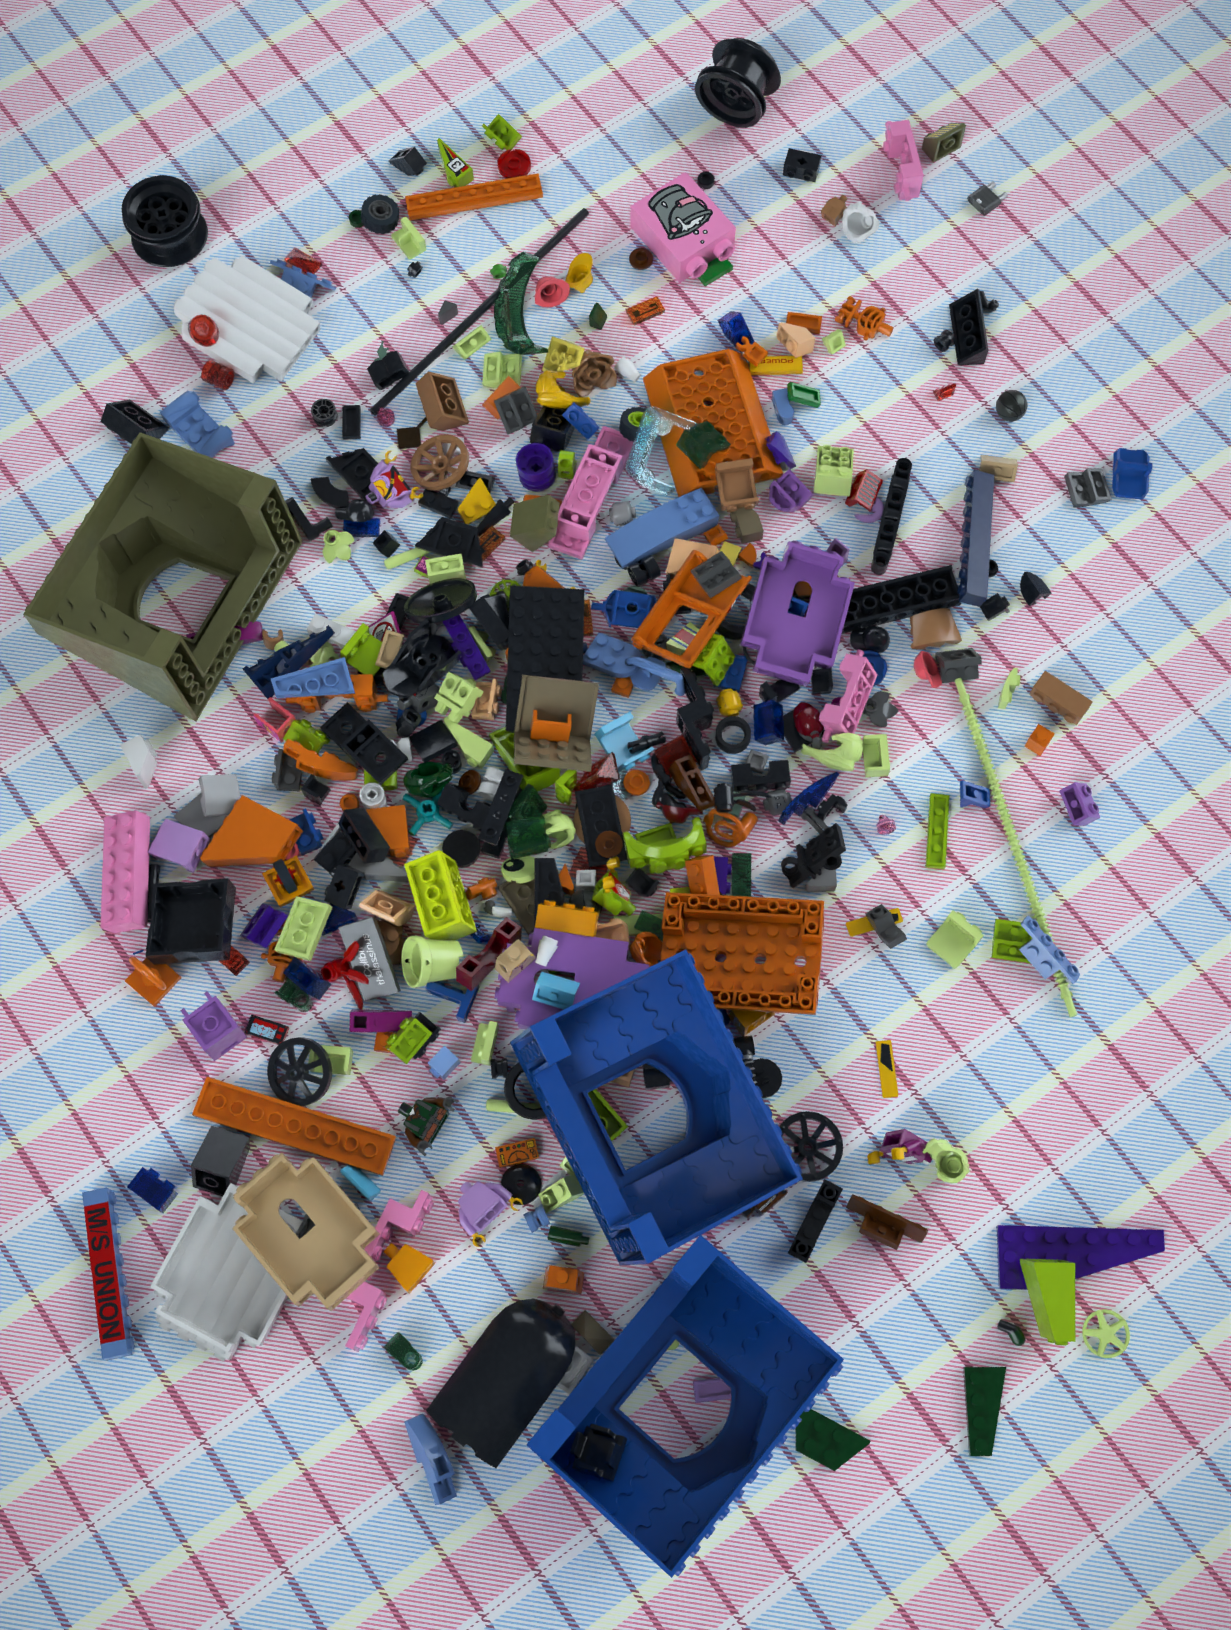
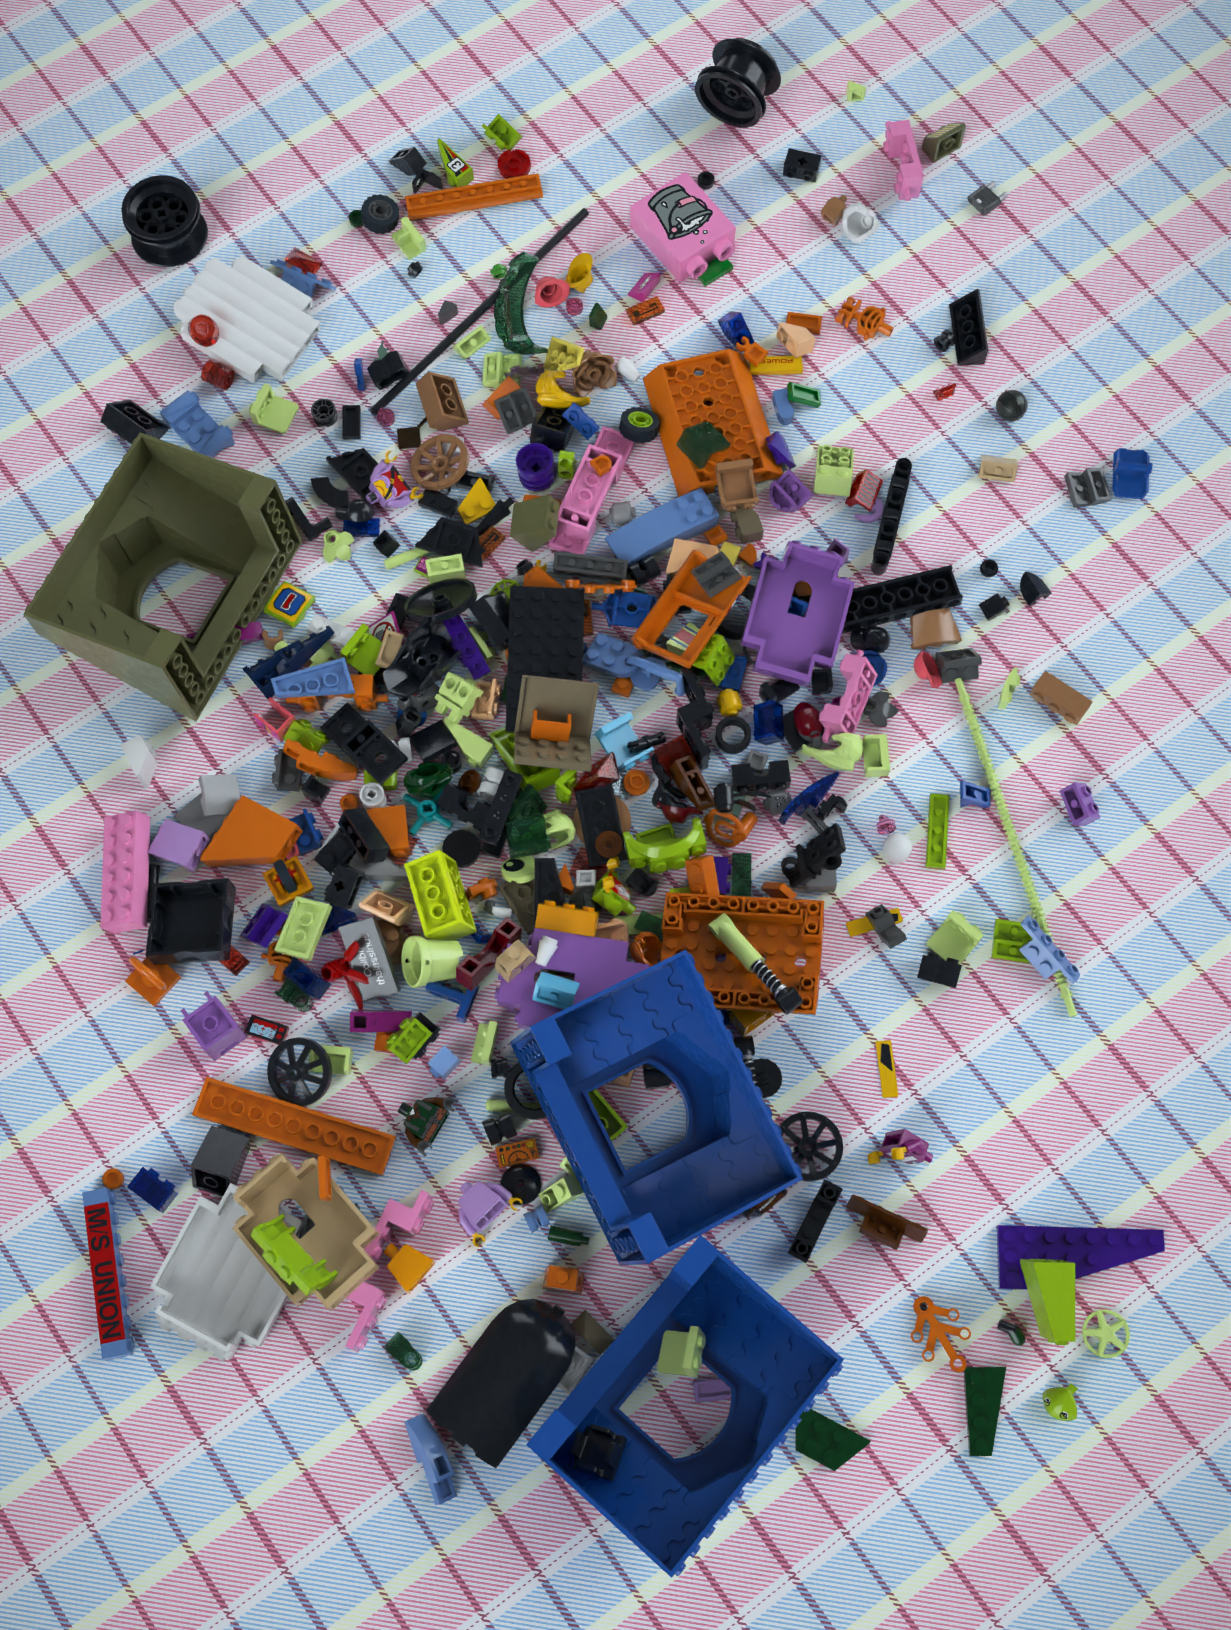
medium azure slope [340,1165,381,1202] -> none
clear light blue windscreen [626,406,698,496] -> none
reddish brown piece [629,248,653,270] -> none
yellowish green tile [822,329,846,354] -> none
yellowish green hair [923,1138,970,1184] -> none
dark blue brick [958,470,994,607] -> none
black arm [980,291,999,312] -> none
orange brick [1024,724,1055,756] -> none
none -> orange tile [102,1168,124,1190]
none -> yellowish green bracket [249,383,299,434]
none -> lime bracket [250,1214,338,1296]
none -> slope [264,581,316,628]
none -> orange tile [318,1155,332,1202]
none -> blue tile [354,358,365,391]
none -> black bracket [412,168,443,194]
none -> black wheel [482,1111,518,1146]
none -> slope [504,365,544,379]
none -> dark grey fence [553,551,628,581]
none -> orange plant [565,579,637,593]
none -> clear pink tile [566,298,583,316]
none -> orange tile [590,455,612,477]
none -> dark pink slope [628,273,661,303]
none -> yellowish green bracket [657,1326,706,1377]
none -> piece [708,913,803,1015]
none -> orange panel [761,882,797,899]
none -> yellowish green slope [846,81,866,101]
none -> white hair [882,832,913,864]
none -> orange plant [911,1296,971,1373]
none -> black brick [917,952,962,988]
none -> lime piece [1042,1383,1078,1421]

